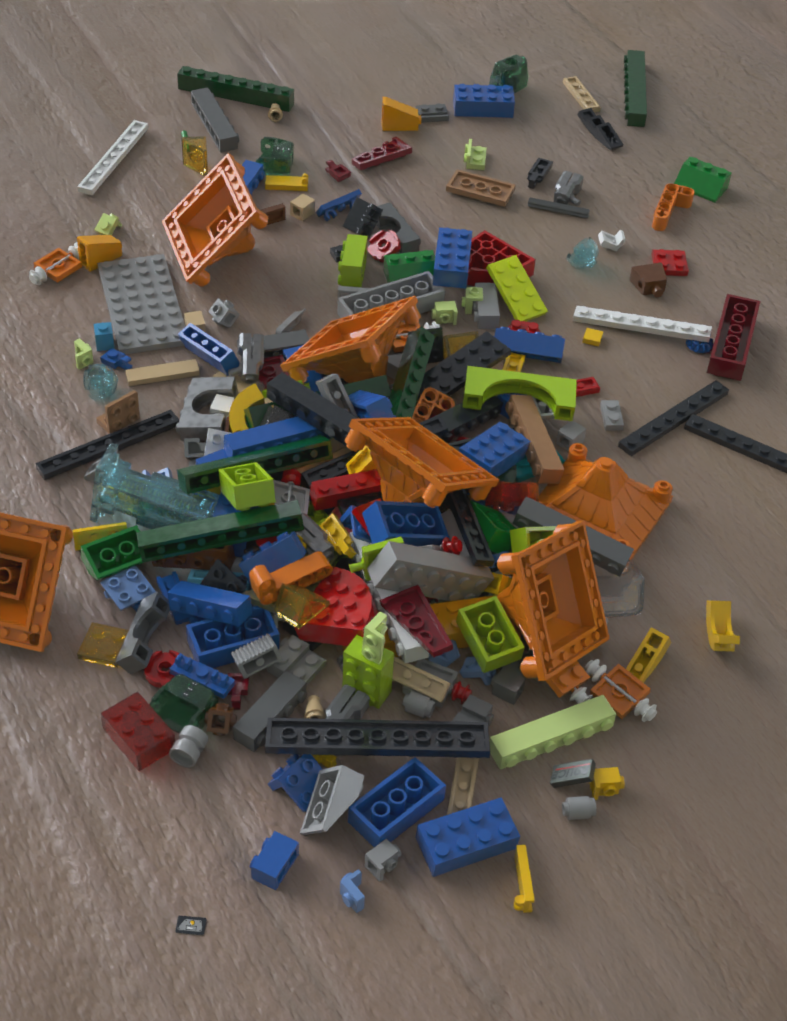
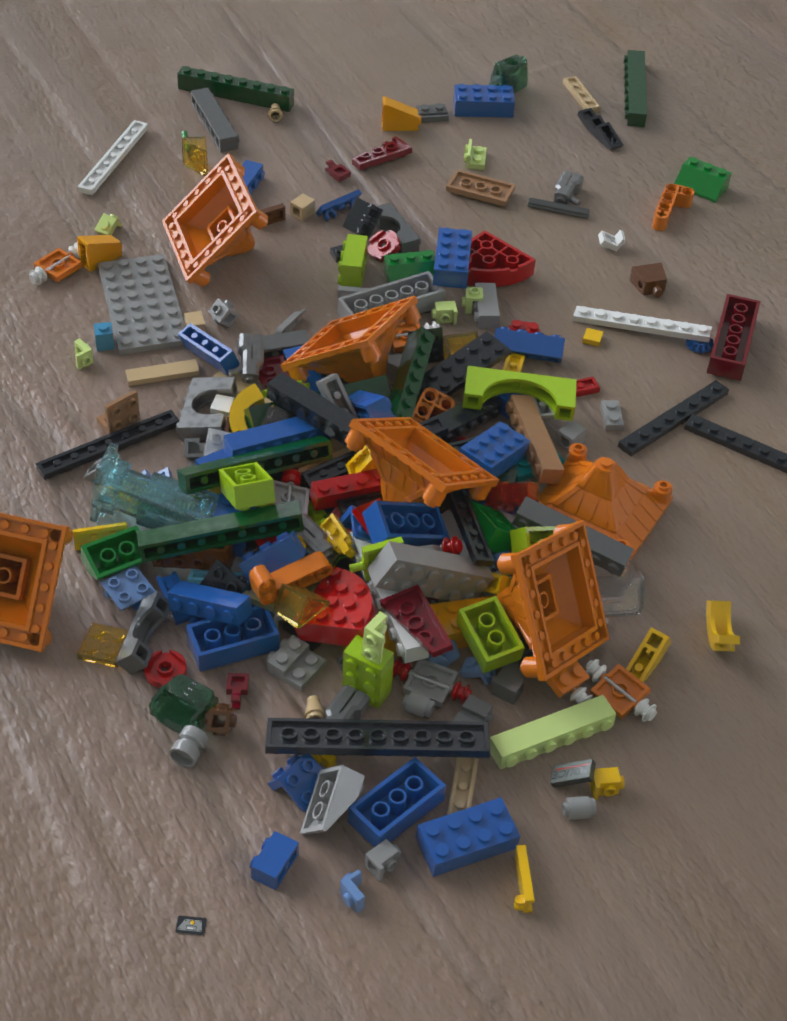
clear light blue cylinder [83,364,118,400] -> none
blue plate [100,348,132,370] -> none
clear red brick [101,691,175,772] -> none
blue plate [169,653,236,699] -> none
light grey brick [231,634,283,679] -> none
dark grey brick [233,670,307,752] -> none
clear green piece [256,137,295,175] -> none
yellow hinge [265,173,308,191] -> none
tan tile [392,657,451,703] -> none
neon yellow plate [486,255,548,322] -> none
black hinge [527,158,553,189] -> none
clear light blue cylinder [566,237,599,269] -> none
red plate [651,249,689,276] -> none

